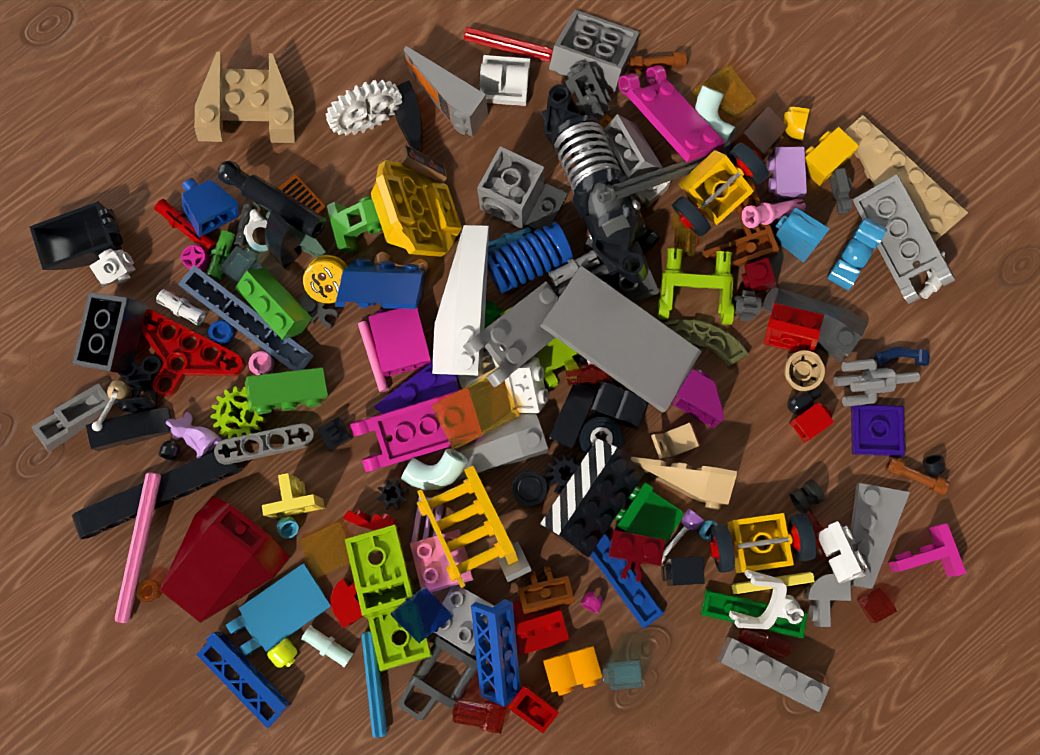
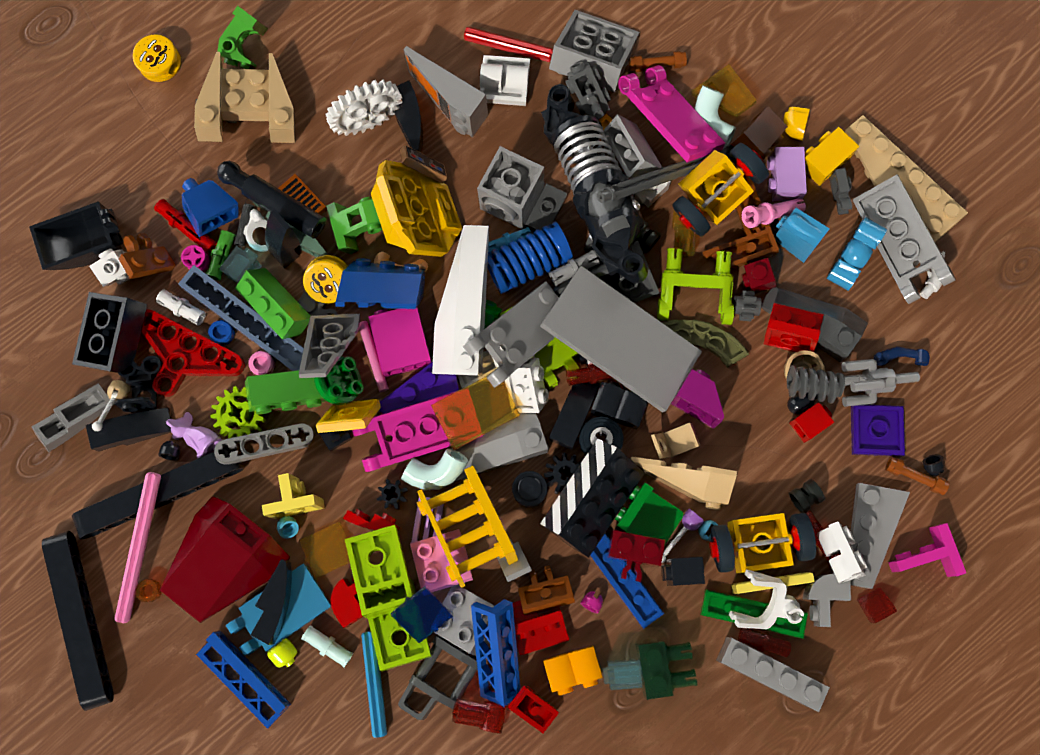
none -> black beam [42,531,114,711]
none -> dark orange hinge [118,233,176,279]
none -> yellow head [133,34,181,82]
none -> bright green tile [217,5,268,69]
none -> black slope [250,559,292,645]
none -> light grey wedge [299,314,360,378]
none -> green tile [314,356,364,405]
none -> yellow tile [316,399,381,433]
none -> clear green brick [635,640,697,700]
none -> dark grey piece [787,365,845,404]

